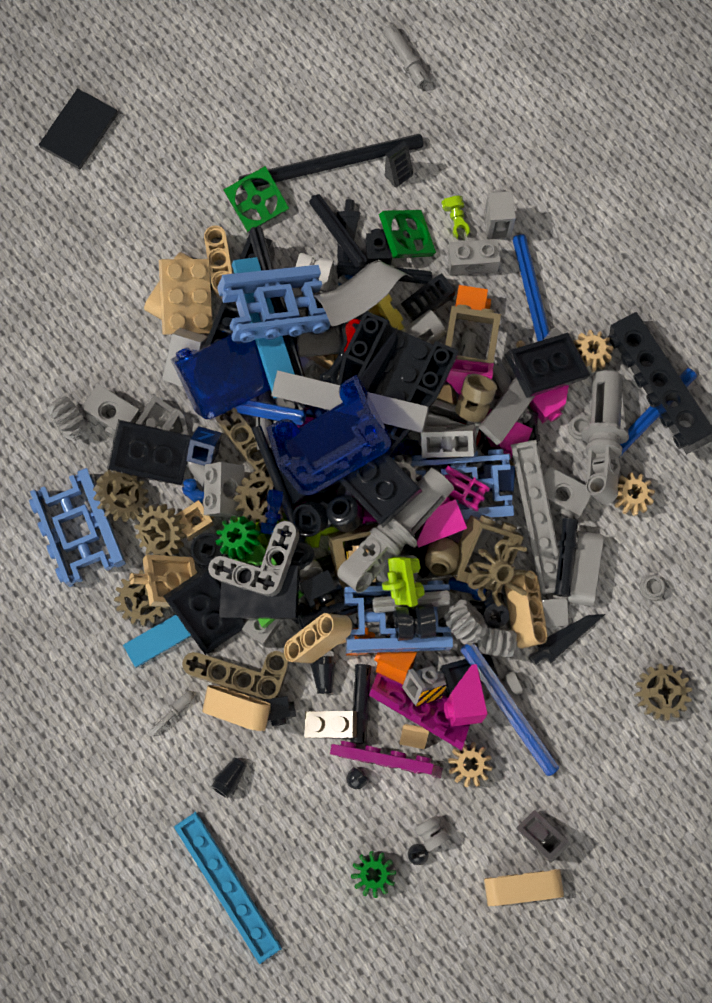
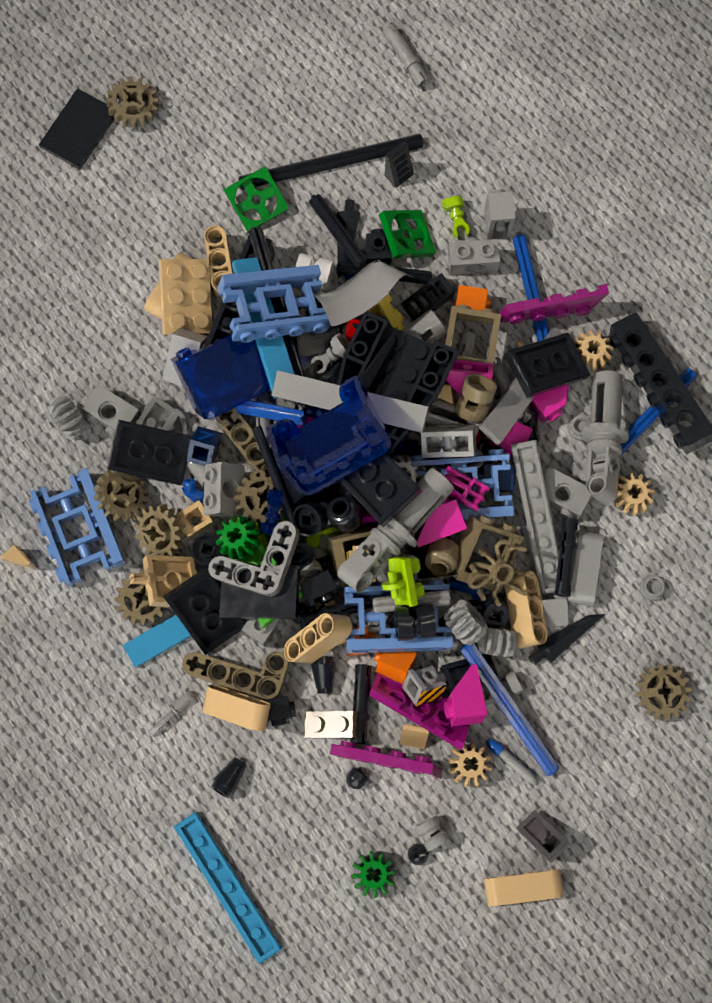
none -> tan slope [0,545,36,570]
none -> dark tan gear [106,77,158,129]
none -> light grey piece [311,333,350,373]
none -> light grey piece [487,739,537,785]
none -> magenta wing [498,284,609,324]

